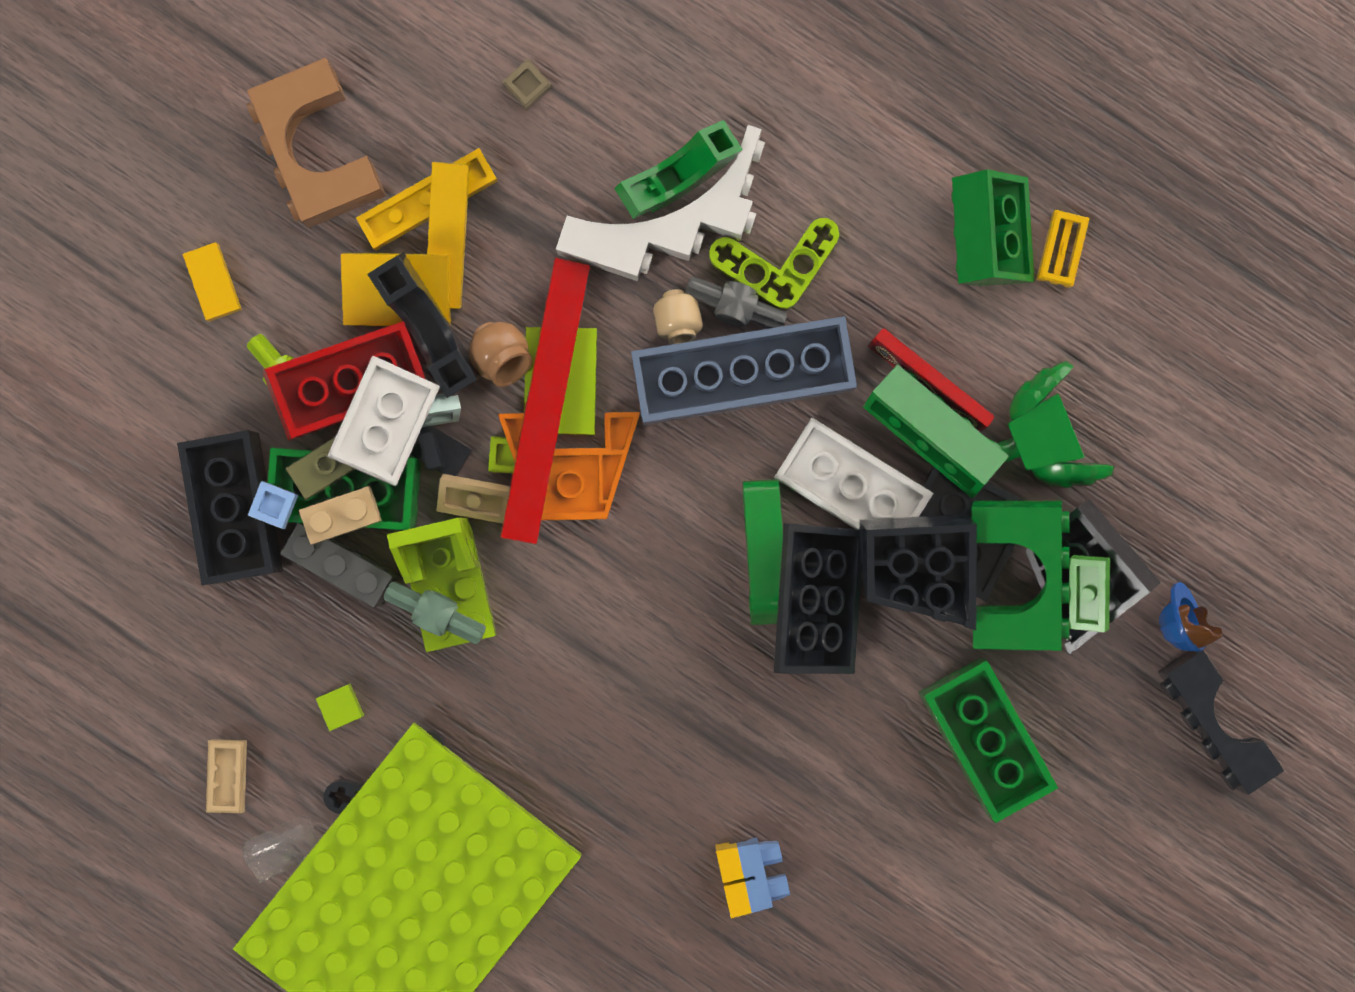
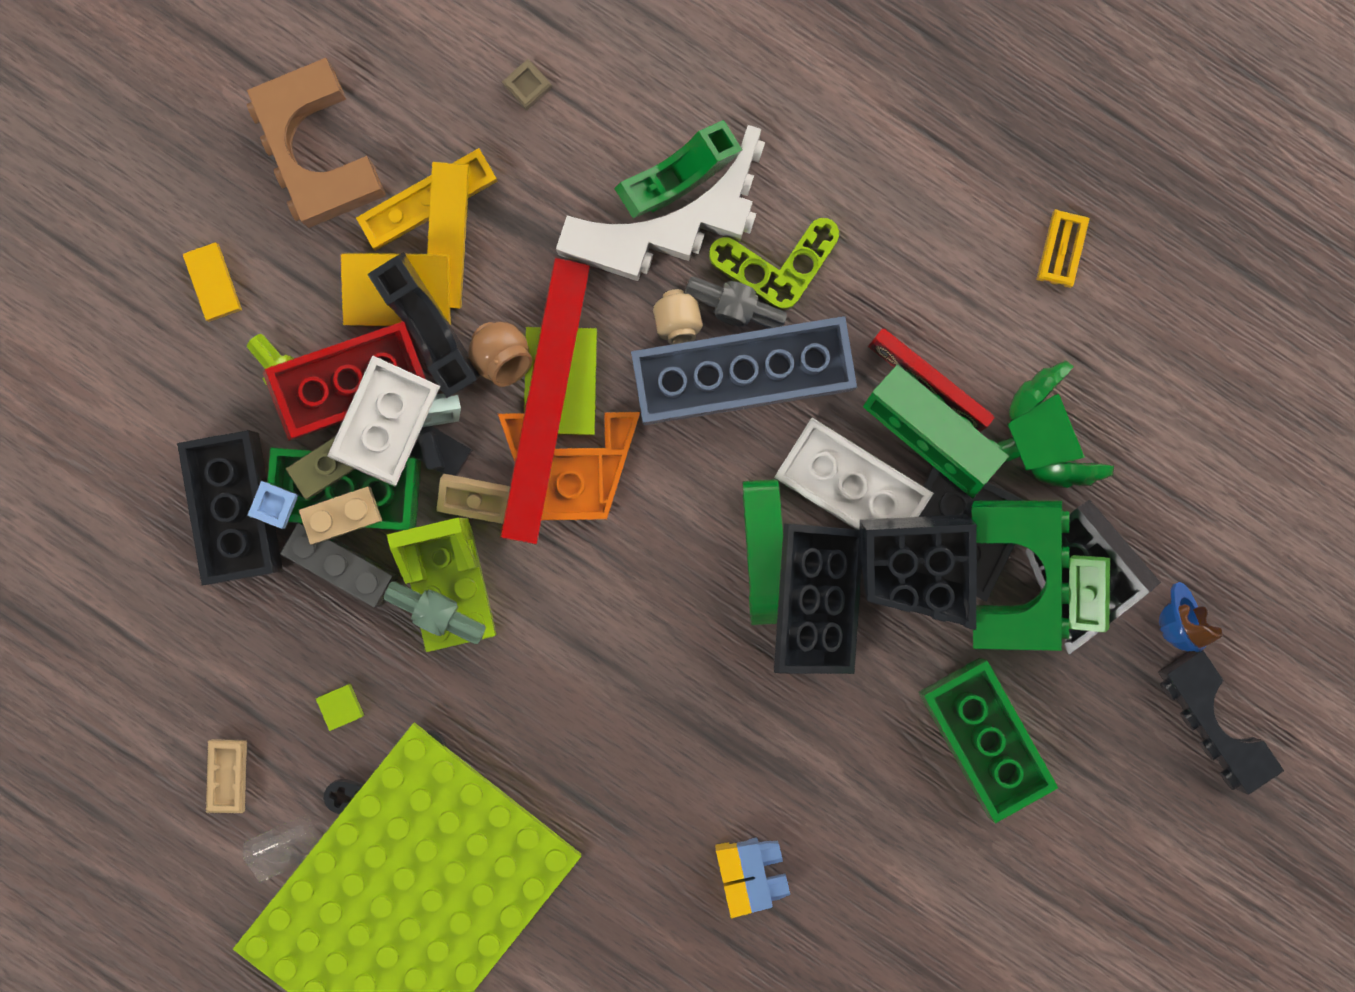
lime tile [488,436,514,474] -> none
green slope [951,169,1035,286] -> none

